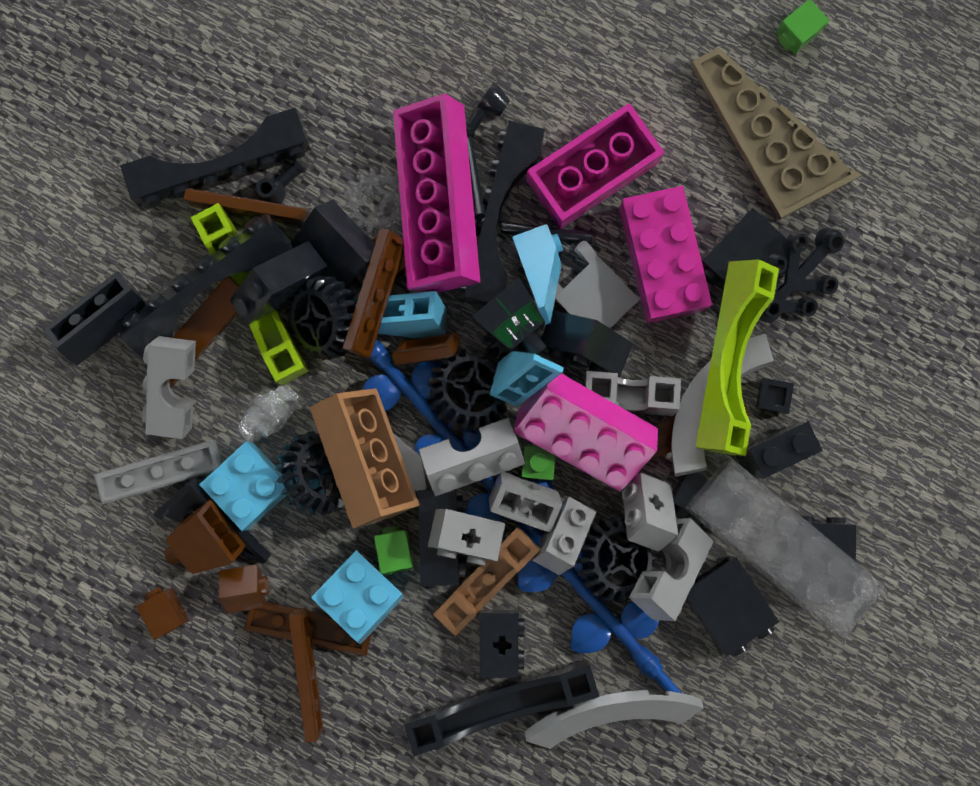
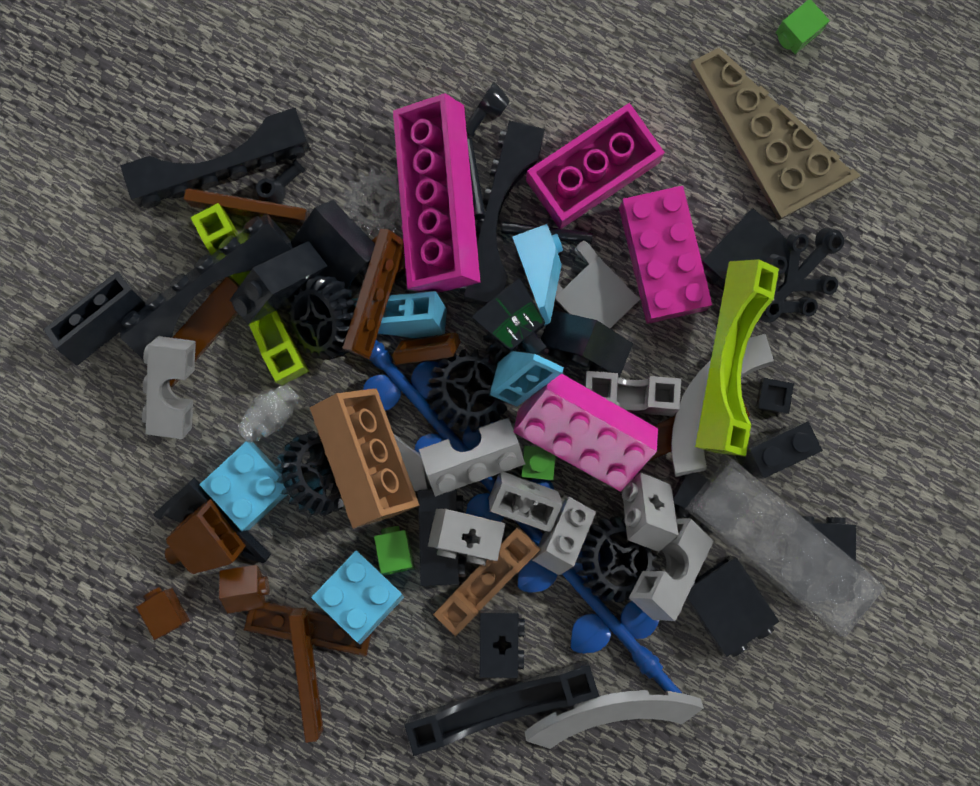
light grey tile [94,440,222,504] -> none

